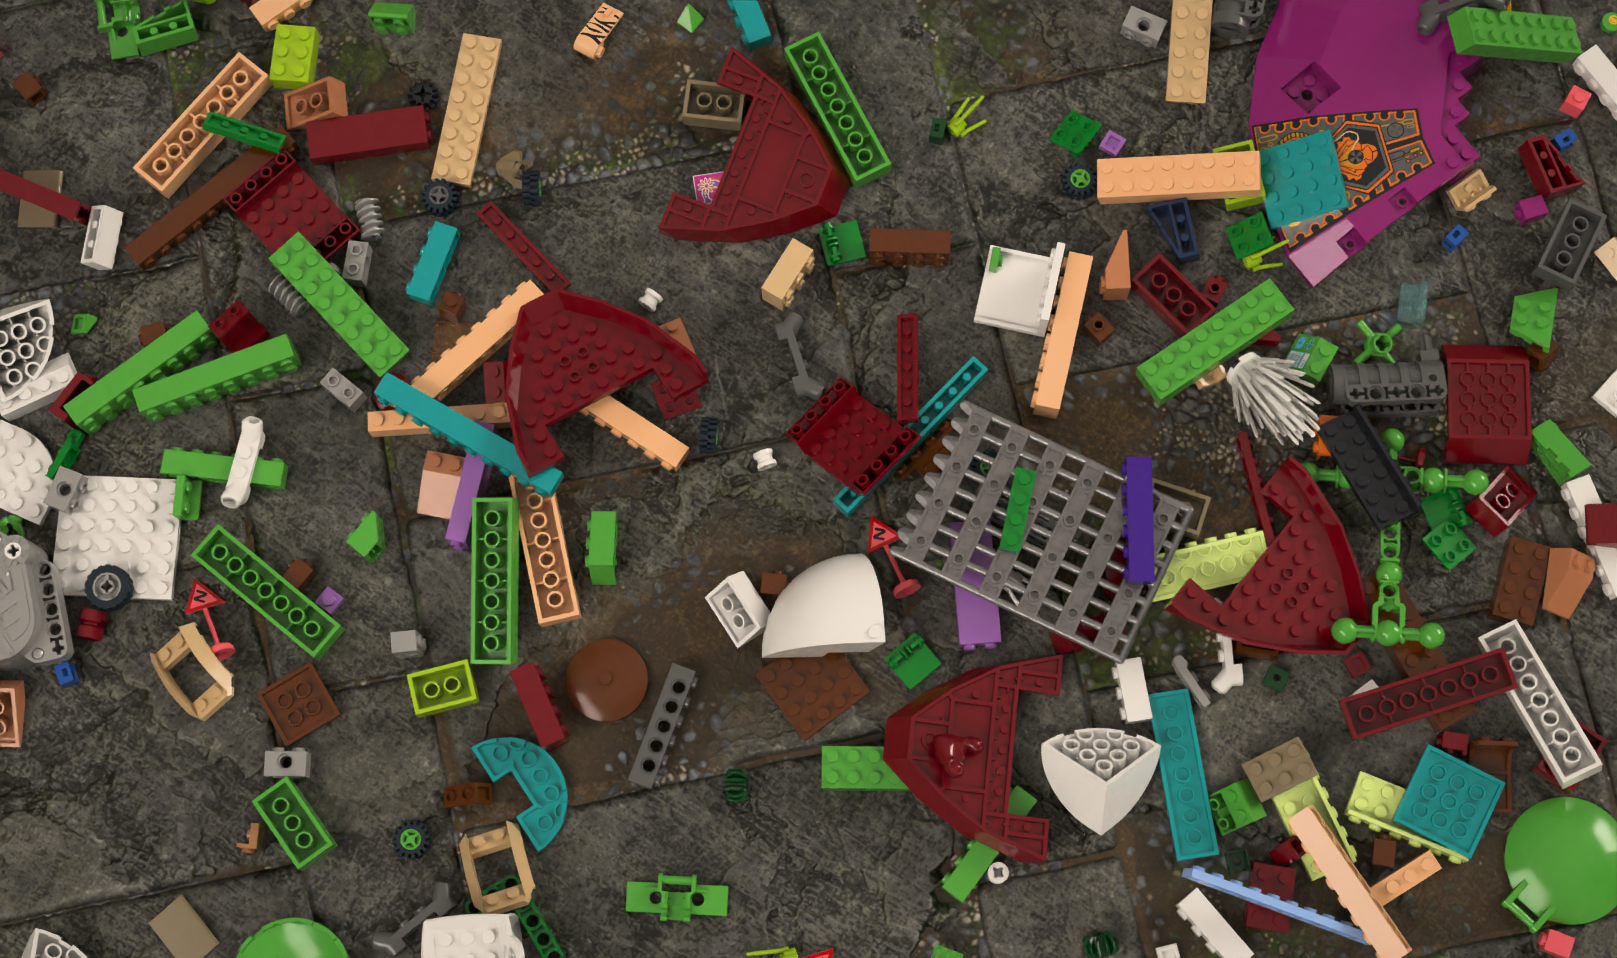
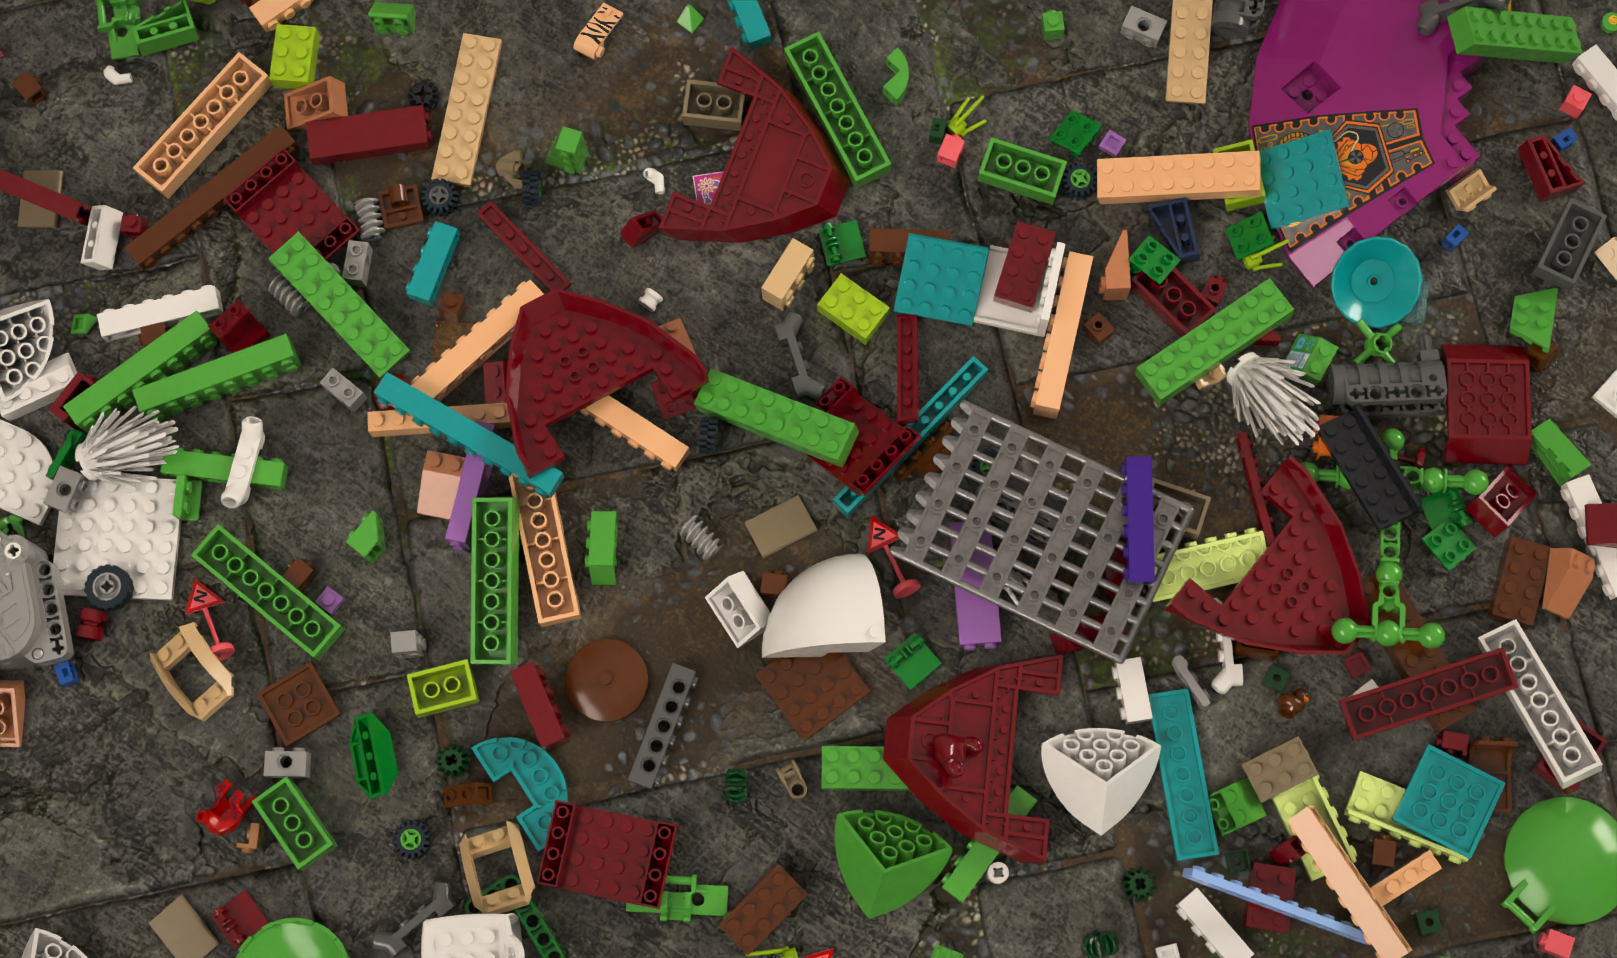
green plate [202,111,286,154] -> none
white wheel [753,448,777,471] -> none
bright green plate [988,247,1004,273] -> none
green plate [999,467,1036,553] -> none
magenta brick [1513,194,1549,225] -> none
none -> white plant [75,406,179,488]
none -> white brick [97,285,224,342]
none -> white arm [104,66,133,85]
none -> dark red brick [120,214,149,239]
none -> red piece [195,779,257,835]
none -> dark red hinge [211,890,269,949]
none -> green wedge [349,712,398,799]
none -> reddish brown plate [378,184,425,231]
none -> dark green gear [435,743,471,779]
none -> dark red slope [537,800,678,909]
none -> bright green wedge [544,126,588,174]
none -> dark red slope [619,210,662,248]
none -> white arm [643,168,665,194]
none -> light grey piece [680,515,724,560]
none -> bright green brick [694,368,860,468]
none -> reddish brown brick [717,863,808,955]
none -> dark tan piece [744,495,818,559]
none -> dark tan piece [775,759,808,802]
none -> lime brick [817,273,890,345]
none -> bright green brick [835,810,953,919]
none -> bright green brick [883,47,909,107]
none -> teal plate [893,233,989,326]
none -> coral brick [937,134,965,168]
none -> bright green brick [978,137,1067,205]
none -> dark red brick [993,221,1056,313]
none -> bright green brick [1041,10,1065,41]
none -> dark green gear [1121,866,1158,903]
none -> green hinge [1128,235,1181,285]
none -> reddish brown animal [1277,688,1309,719]
none -> teal dish [1331,236,1423,328]
none -> dark green piece [1413,909,1443,936]

